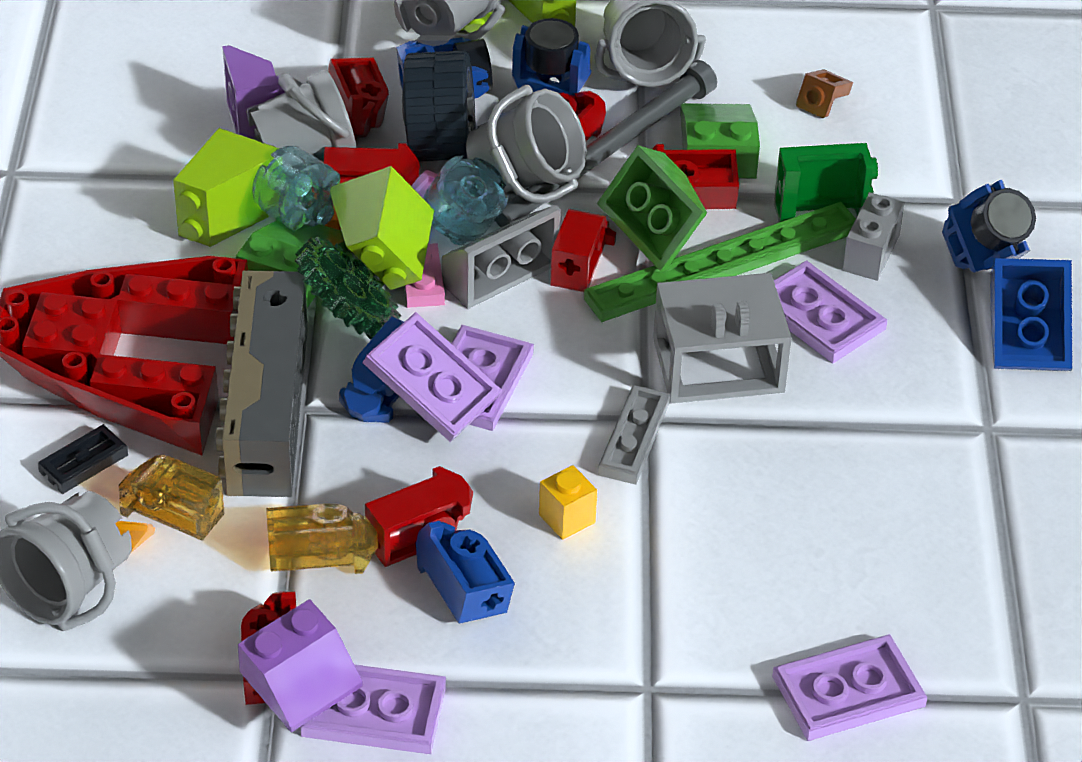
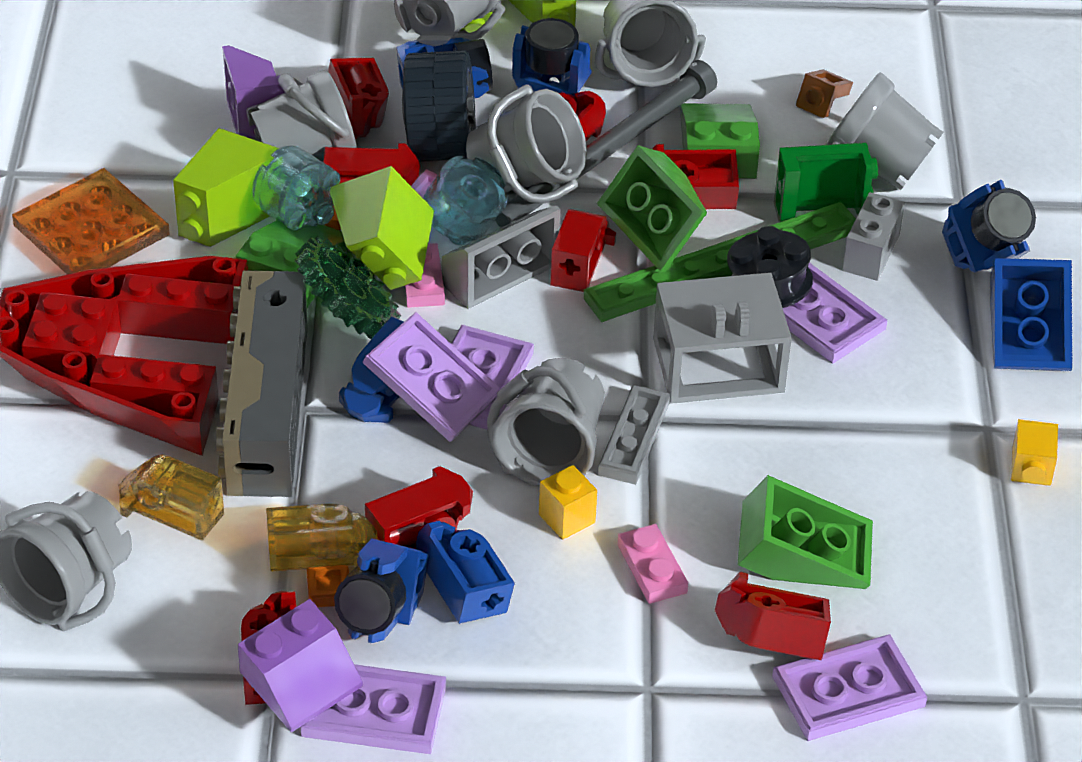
black tile [38,424,128,494] -> none
light orange slope [115,521,155,552] -> none
none -> clear orange plate [12,168,170,274]
none -> orange tile [306,564,349,607]
none -> piece [334,538,429,643]
none -> light grey piece [487,358,605,486]
none -> bright pink plate [617,524,688,604]
none -> red piece [715,572,831,661]
none -> black wheel [727,226,813,308]
none -> bright green slope [737,475,873,589]
none -> light grey piece [825,72,944,191]
none -> yellow brick [1011,419,1058,486]

